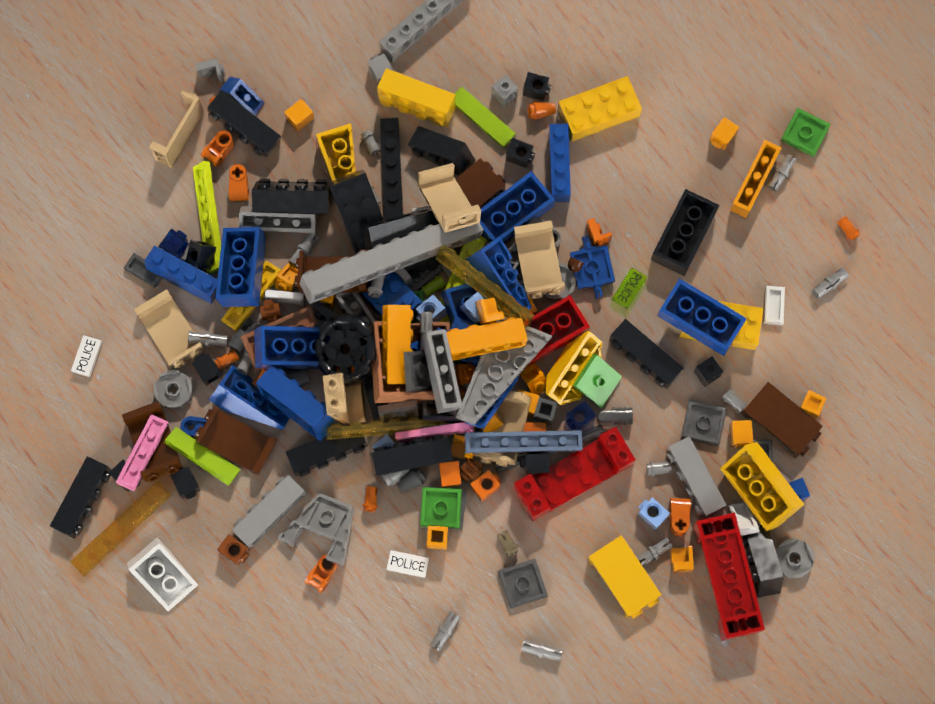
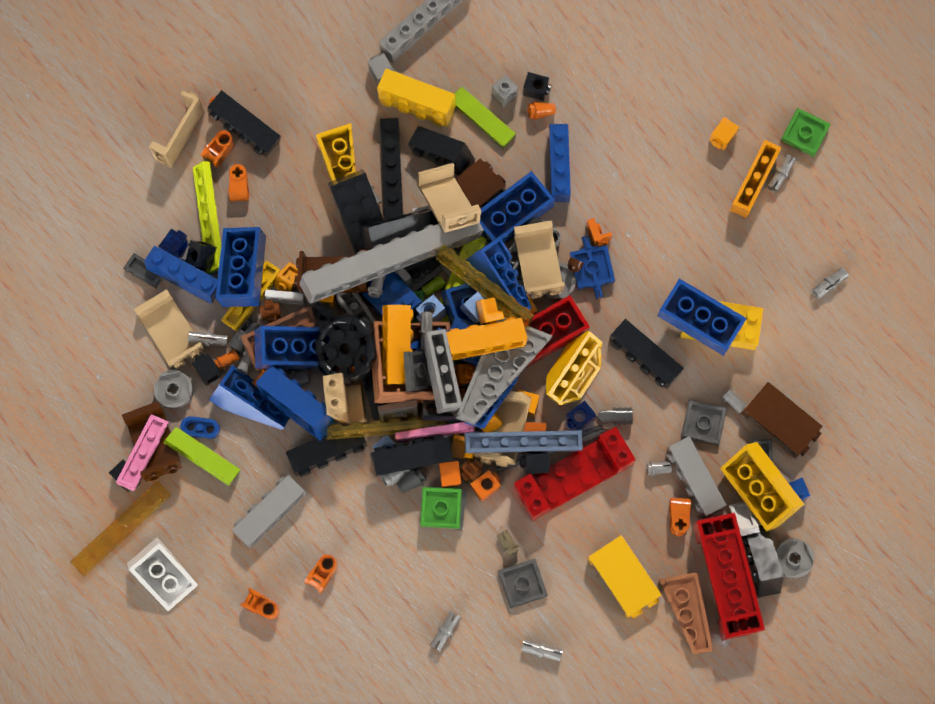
black brick [50,456,111,539] -> none
white tile [71,335,103,377] -> none
black brick [170,467,201,499] -> none
reddish brown panel [195,406,277,475] -> none
light grey bracket [196,59,225,82] -> none
dark orange brick [217,534,250,566] -> none
blue slope [219,76,265,115] -> none
light grey brick [239,206,317,233] -> none
black brick [252,178,332,213] -> none
light grey wing [277,493,354,567] -> none
light orange panel [284,99,315,132] -> none
light grey pin [288,233,320,266] -> none
light grey pin [361,130,381,155] -> none
orange pin [362,486,378,512] -> none
white tile [386,550,429,578] -> none
light orange brick [427,526,448,550] -> none
black brick [506,138,535,168] -> none
light orange bracket [519,363,547,395] -> none
dark grey brick [533,397,558,425] -> none
yellow brick [558,76,642,142] -> none
plate [573,354,622,408] -> none
clear neon green tile [612,267,647,309] -> none
light grey pin [637,537,673,567] -> none
light blue brick [638,497,670,530] -> none
black brick [651,189,720,276] -> none
light orange panel [671,546,694,572] -> none
black brick [694,356,723,387] -> none
light orange panel [730,420,753,447] -> none
white tile [763,286,785,325] -> none
light orange panel [800,390,827,419] -> none
orange pin [837,216,860,241] -> none
none -> orange piece [240,588,280,620]
none -> nougat wing [659,572,713,655]

